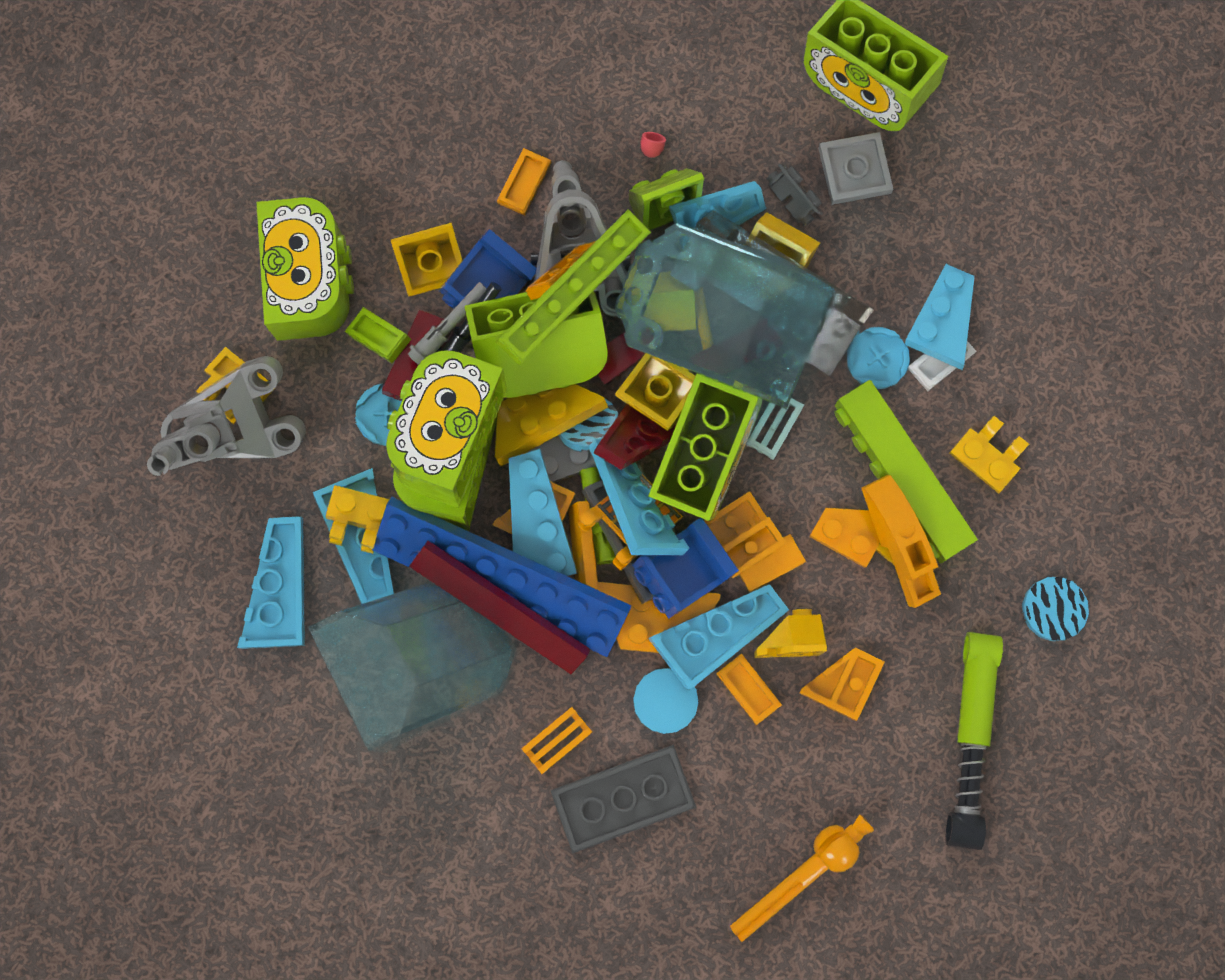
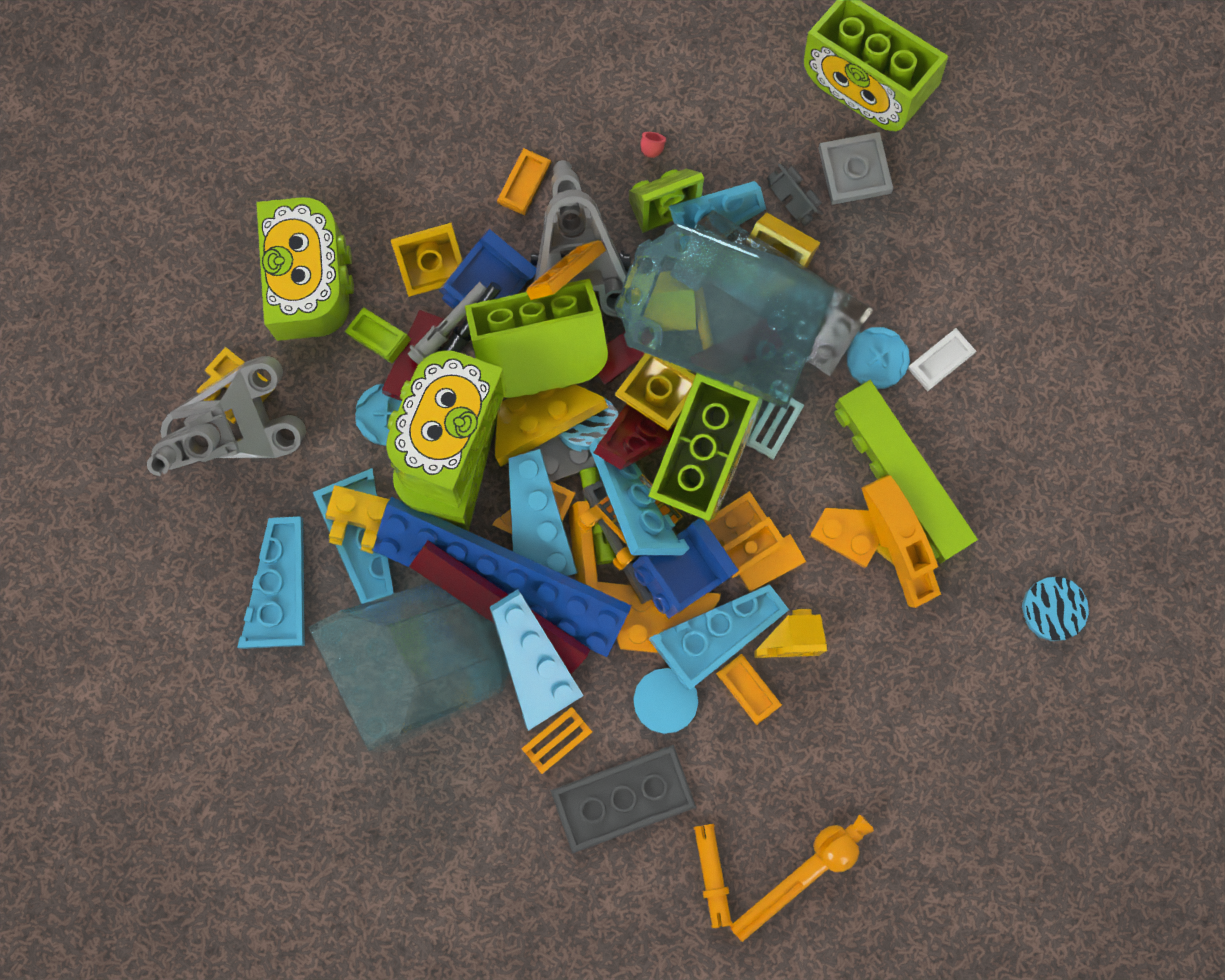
lime tile [496,209,651,366] -> none
light orange wing [799,647,885,721] -> none
medium azure wing [905,264,975,370] -> none
piece [945,632,1003,850] -> none
yellow plate [949,416,1029,494] -> none
none -> medium azure wing [490,589,584,731]
none -> light orange pin [693,824,733,928]

